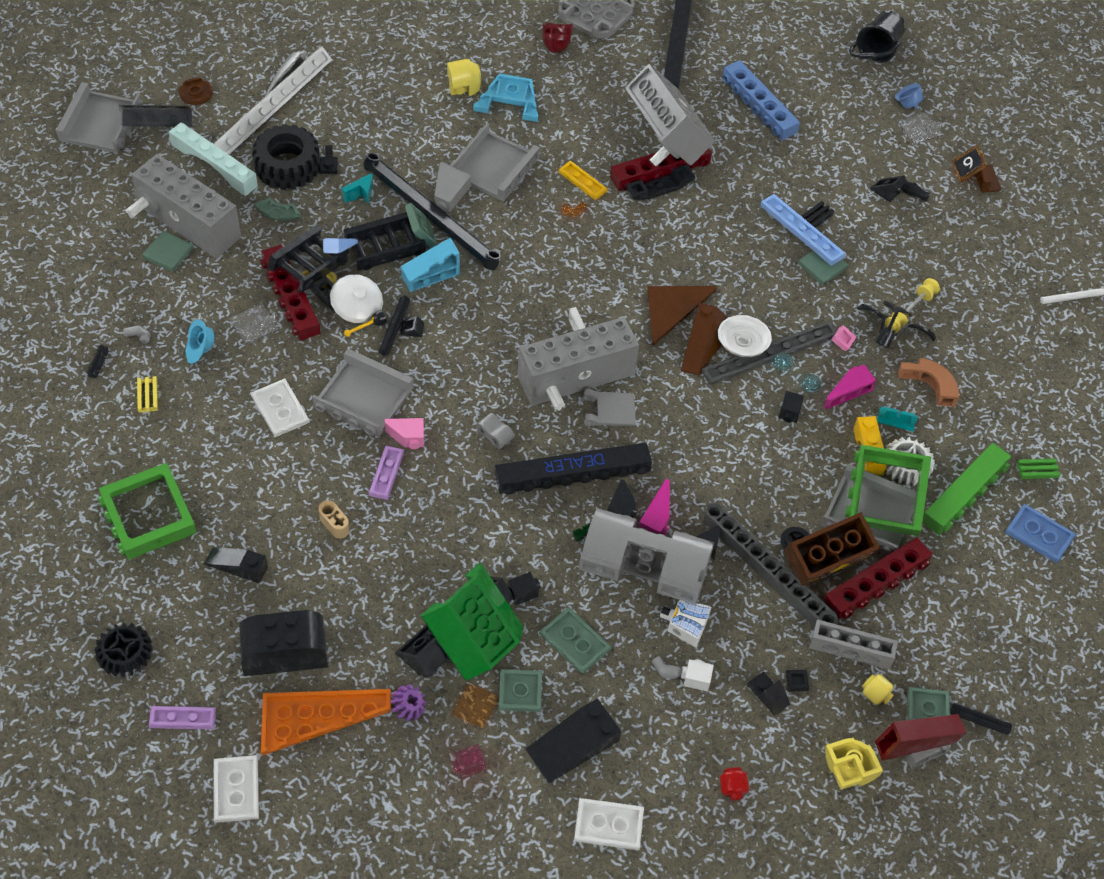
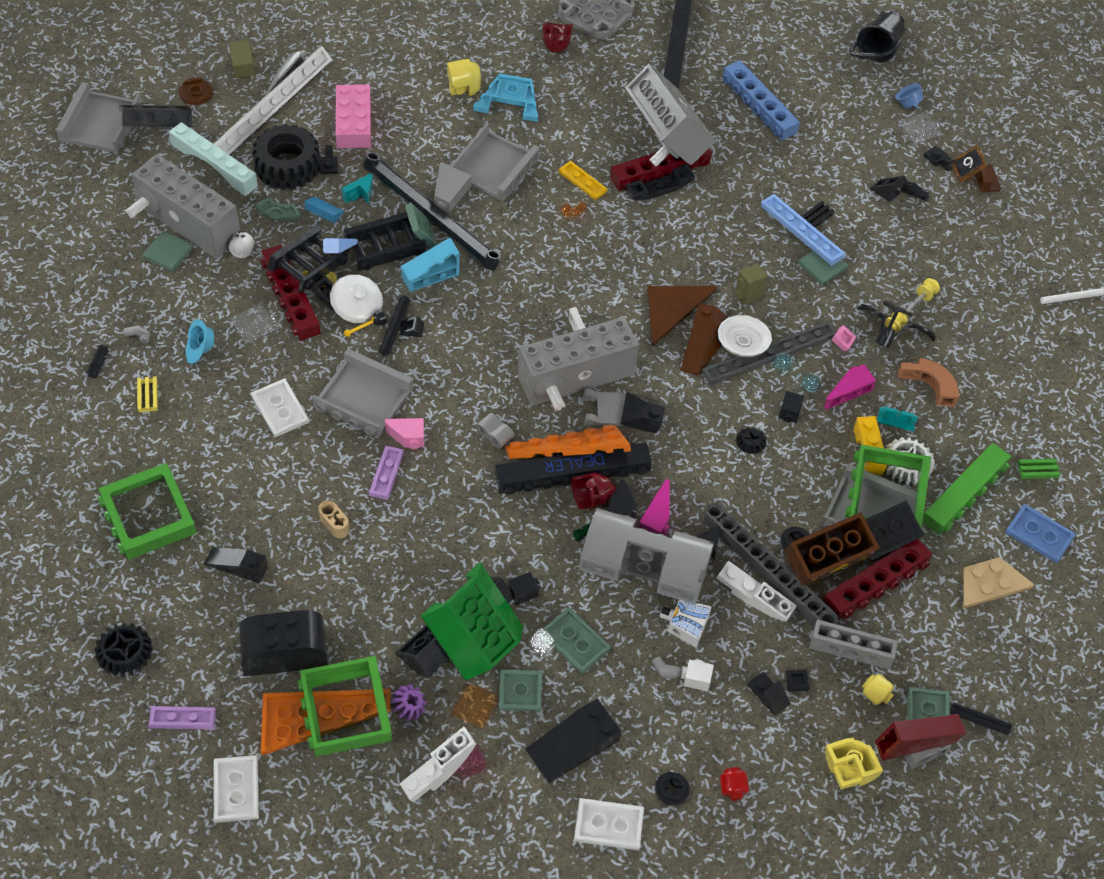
none -> olive brick [228,40,257,78]
none -> white head [229,232,254,258]
none -> bright green piece [297,656,392,757]
none -> dark azure slope [304,197,344,223]
none -> bright pink brick [336,84,371,148]
none -> white slope [400,727,476,802]
none -> orange wing [505,425,631,459]
none -> clear tile [528,627,557,657]
none -> dark red helmet [571,472,616,510]
none -> black slope [620,392,665,433]
none -> black gear [655,772,690,806]
none -> white slope [716,561,797,622]
none -> olive brick [735,264,767,305]
none -> black gear [736,426,767,454]
none -> black tile [865,500,925,561]
none -> black plate [923,146,954,171]
none -> tan wing [962,557,1034,609]

